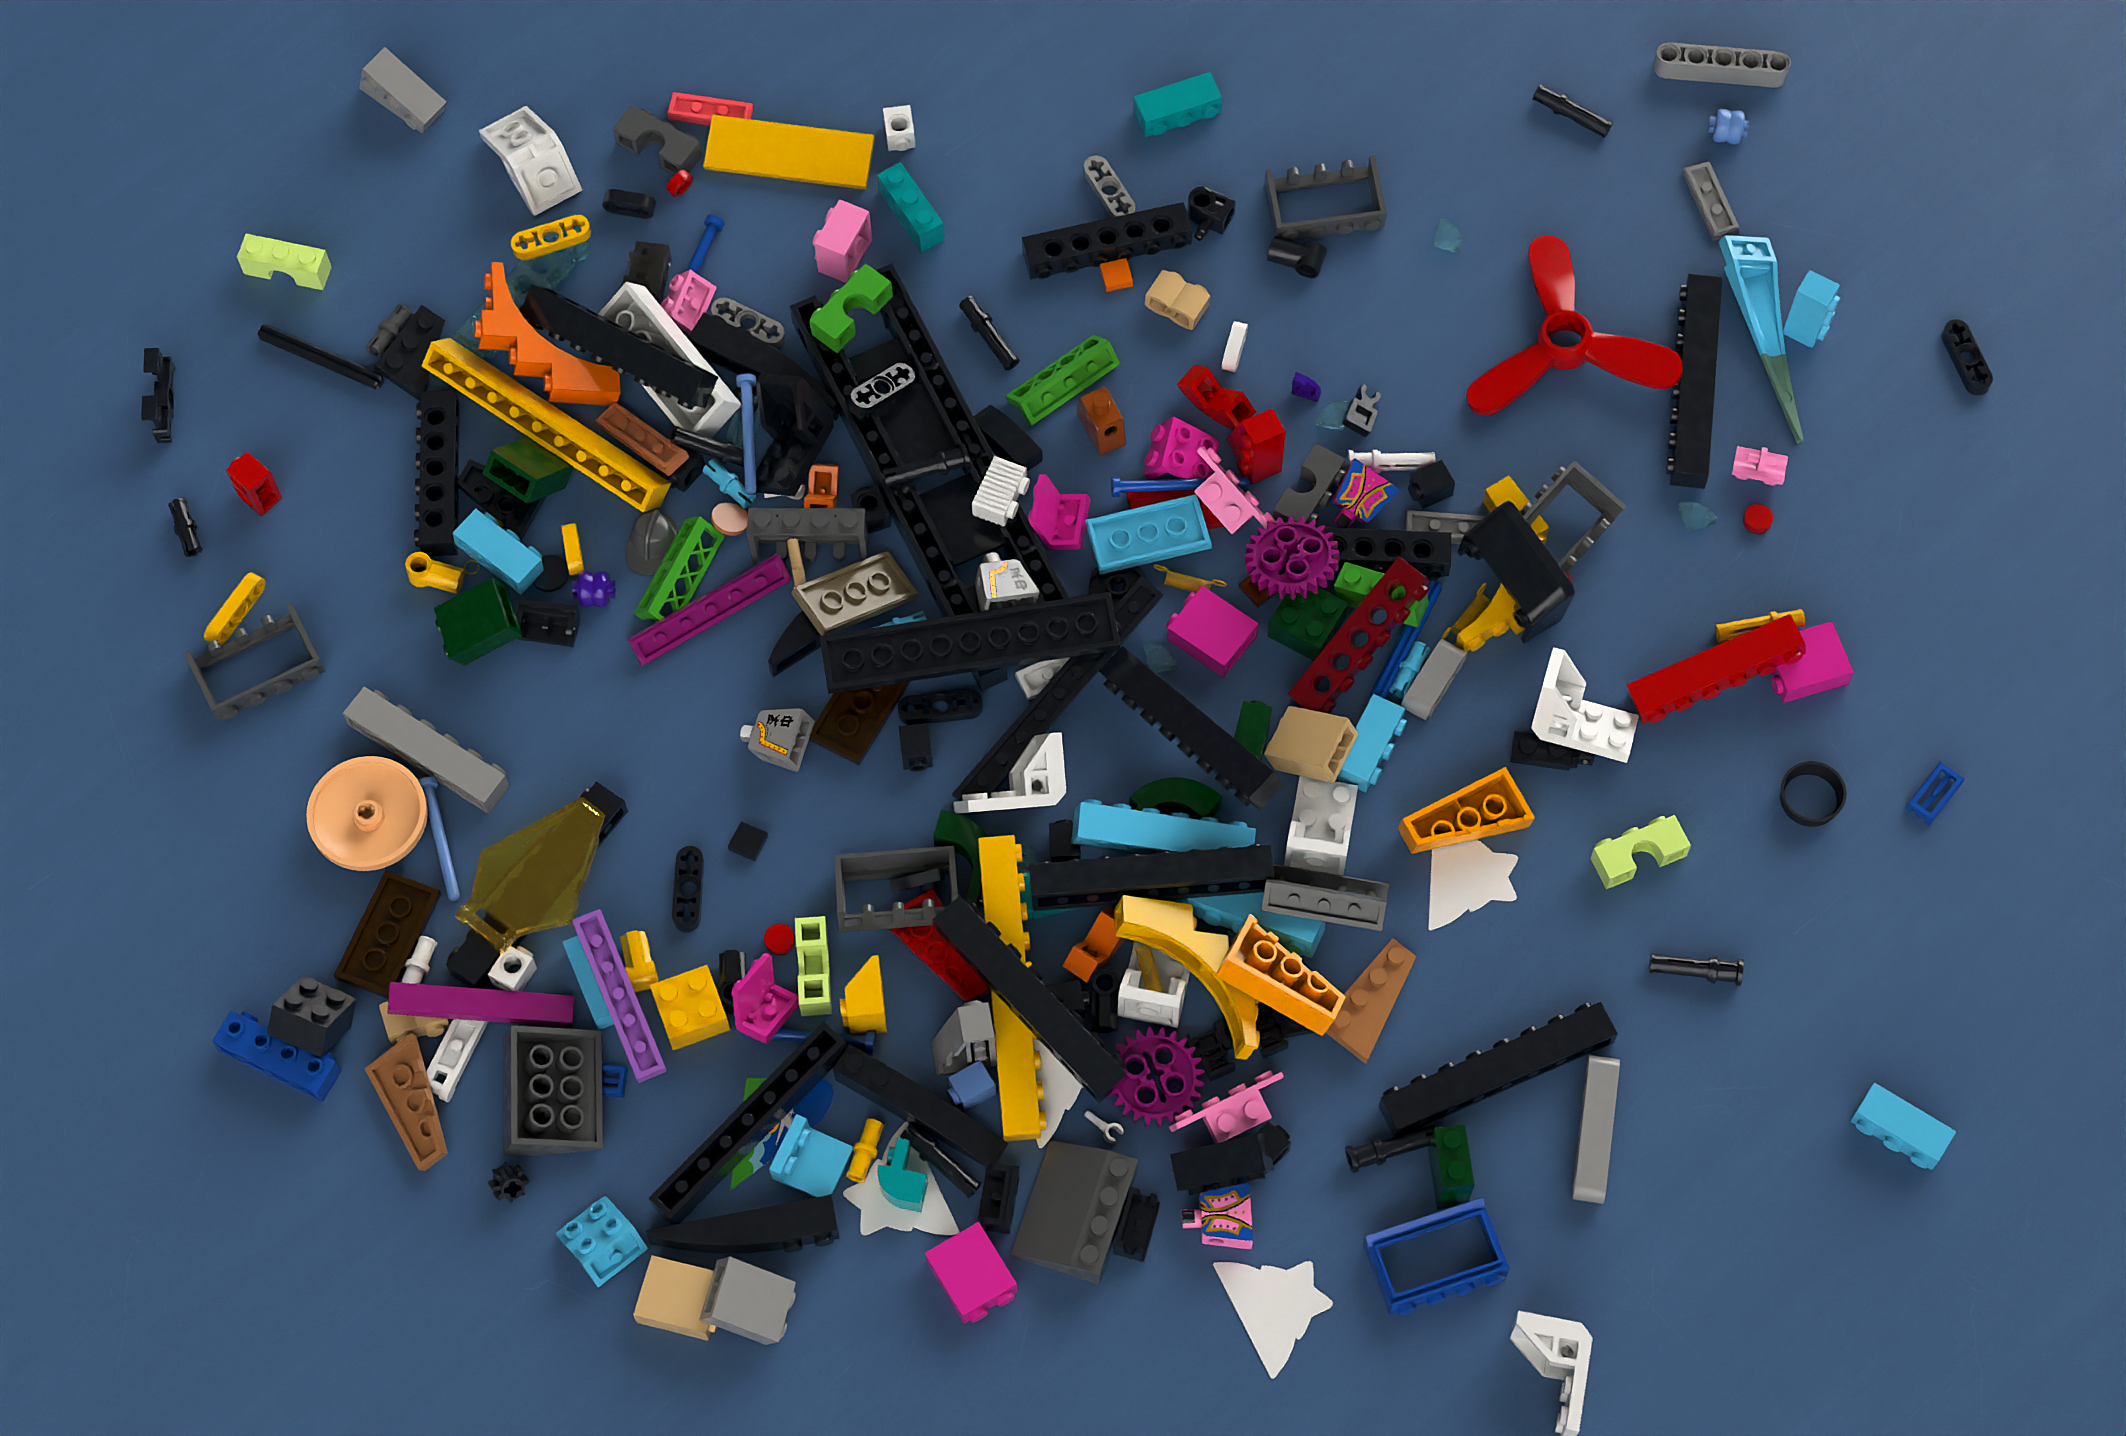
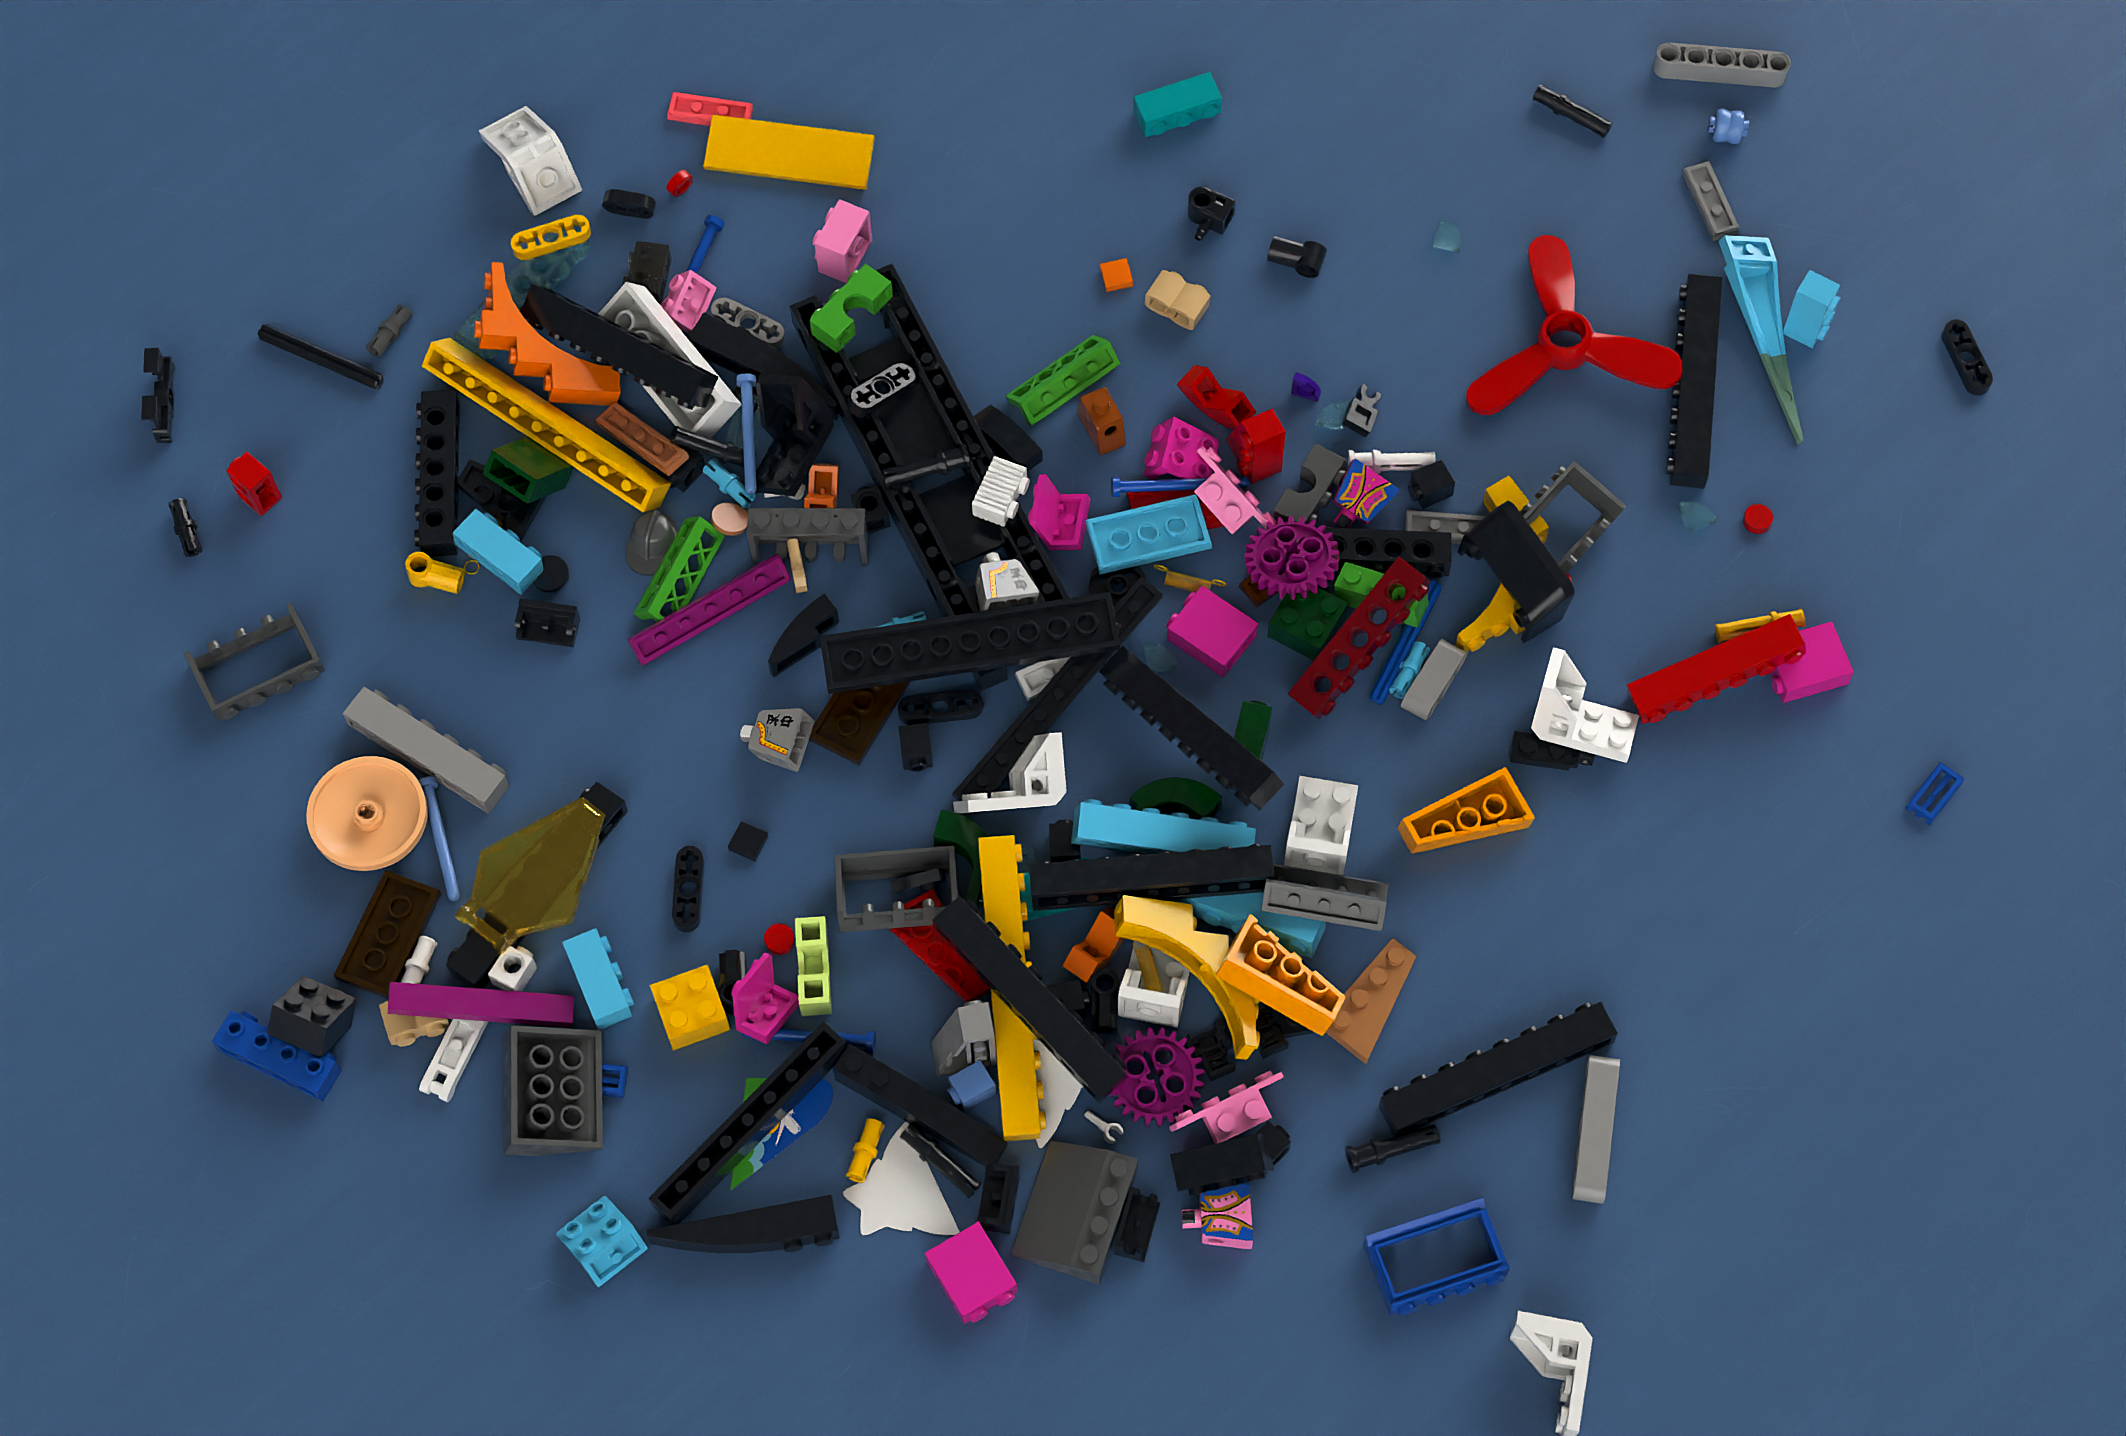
yellow beam [204,572,266,646] -> none
yellowish green arch [237,234,332,290] -> none
light grey wedge [359,47,447,134] -> none
medium nougat wing [364,1034,448,1171] -> none
black wing [373,305,445,401] -> none
dark green brick [434,578,522,666] -> none
black gear [488,1162,529,1203] -> none
yellow beam [561,523,584,576] -> none
dark purple piece [572,571,616,608] -> none
medium lavender plate [572,909,667,1083] -> none
dark grey arch [613,105,702,175] -> none
yellow piece [620,930,659,993] -> none
tan brick [633,1255,718,1341] -> none
light grey brick [699,1256,796,1345] -> none
medium azure bracket [769,1114,853,1198] -> none
dark tan tile [791,550,919,636] -> none
yellow slope [840,955,887,1035] -> none
teal brick [877,162,945,253] -> none
teal brick [877,1138,928,1212] -> none
white brick [883,105,915,151] -> none
black pin [959,296,1020,371] -> none
black brick [1022,202,1192,280] -> none
light grey beam [1084,155,1136,218] -> none
white sticker [1213,1261,1333,1379] -> none
white beam [1222,321,1248,373] -> none
dark grey window [1264,155,1387,241] -> none
tan brick [1264,706,1359,783] -> none
medium azure brick [1336,694,1407,793] -> none
white sticker [1428,839,1518,931] -> none
dark green brick [1428,1125,1475,1209] -> none
yellow piece [1441,583,1490,639] -> none
yellowish green arch [1590,815,1691,889] -> none
black pin [1649,953,1744,986] -> none
bright pink hips [1731,446,1788,486] -> none
black tyre [1780,761,1847,827] -> none
medium azure brick [1851,1083,1956,1170] -> none

